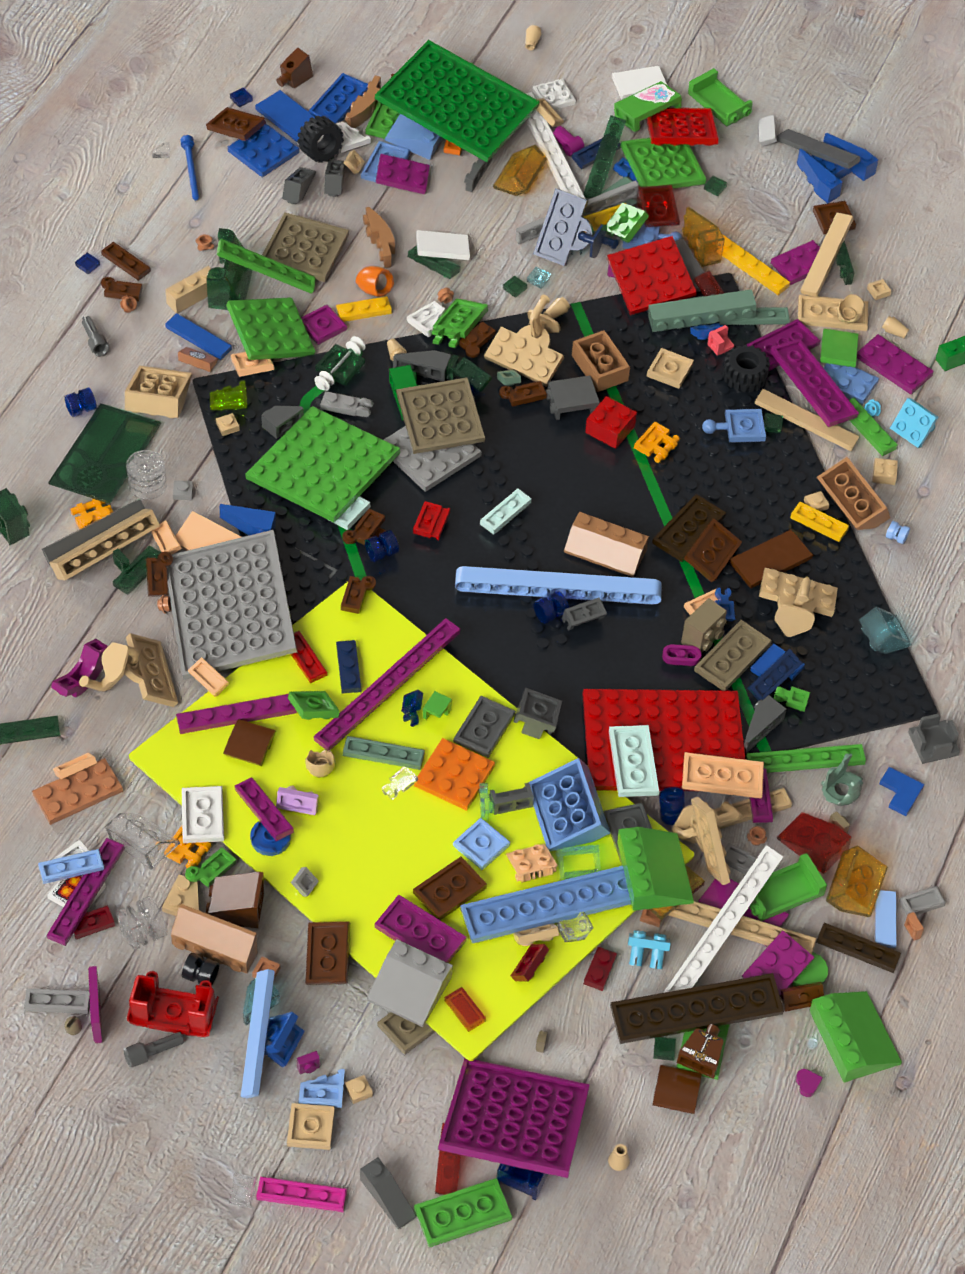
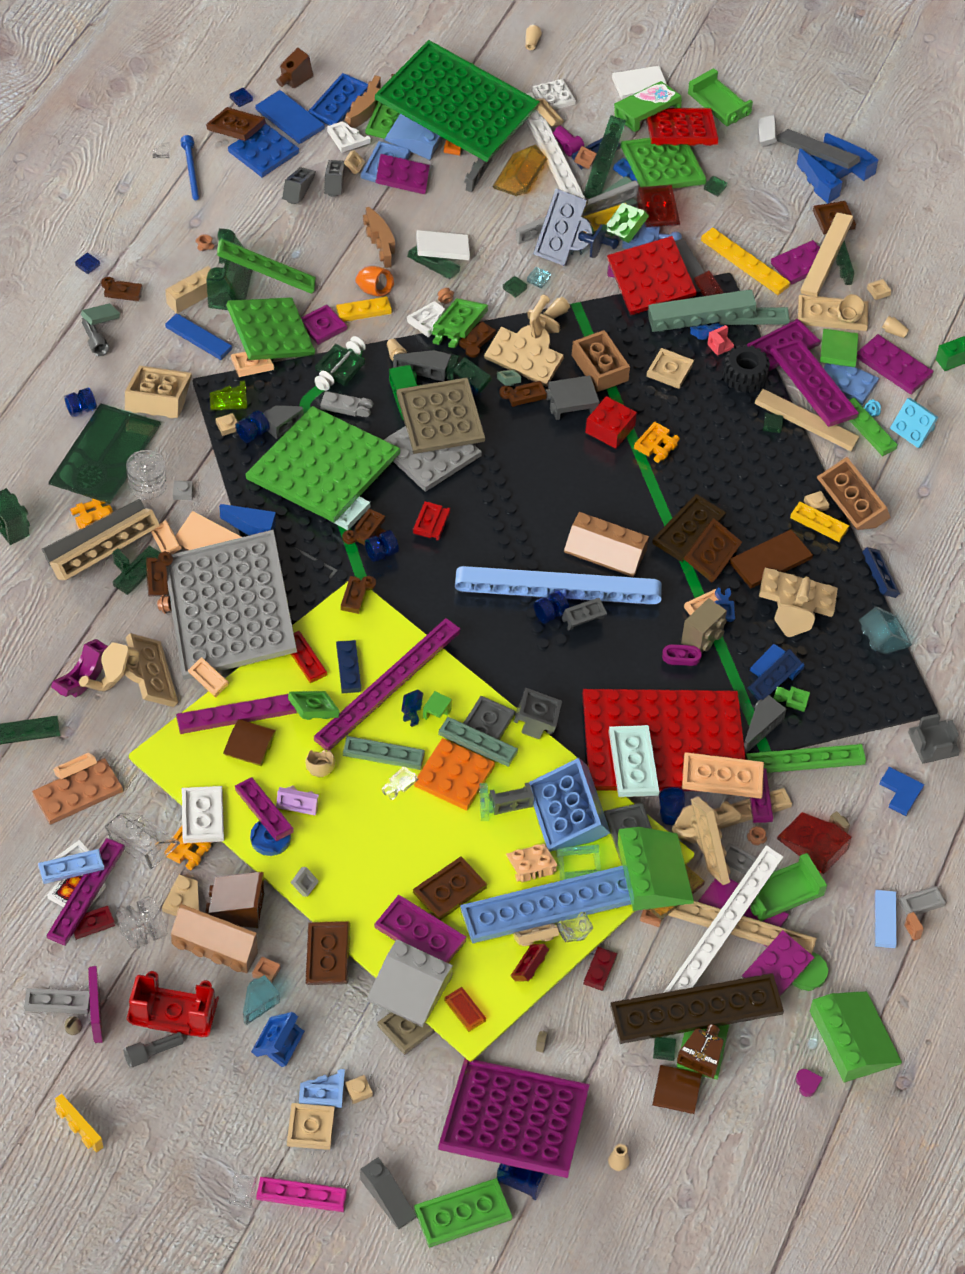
reddish brown tile [101,242,151,281] -> none
nougat plate [120,295,137,313] -> none
nougat slope [178,347,218,372] -> none
black wheel [182,952,220,985] -> none
bright green hinge [185,847,237,887] -> none
light blue tile [241,969,275,1099] -> none
dark tan plate [262,213,349,282] -> none
black tyre [297,115,344,163] -> none
magenta plate [297,1051,320,1074] -> none
clear red slope [435,1123,461,1195] -> none
light blue tile [453,818,510,870] -> none
light aqua plate [480,489,532,534] -> none
medium azure plate [628,930,671,969] -> none
clear yellow slope [682,207,725,267] -> none
dark tan plate [694,620,772,691] -> none
medium blue plate [702,409,766,442] -> none
reddish brown plate [780,982,824,1012] -> none
dark brown plate [816,923,901,973] -> none
sand green piece [821,753,863,806] -> none
clear yellow slope [826,845,888,917] -> none
tan piece [872,458,898,485] -> none
light blue wheel [886,521,910,545] -> none
none -> yellow plate [55,1093,103,1153]
none -> sand green tile [81,303,120,325]
none -> clear blue wheel [235,410,270,443]
none -> sand green tile [438,717,518,767]
none -> nougat plate [574,146,597,169]
none -> dark blue plate [862,547,900,598]

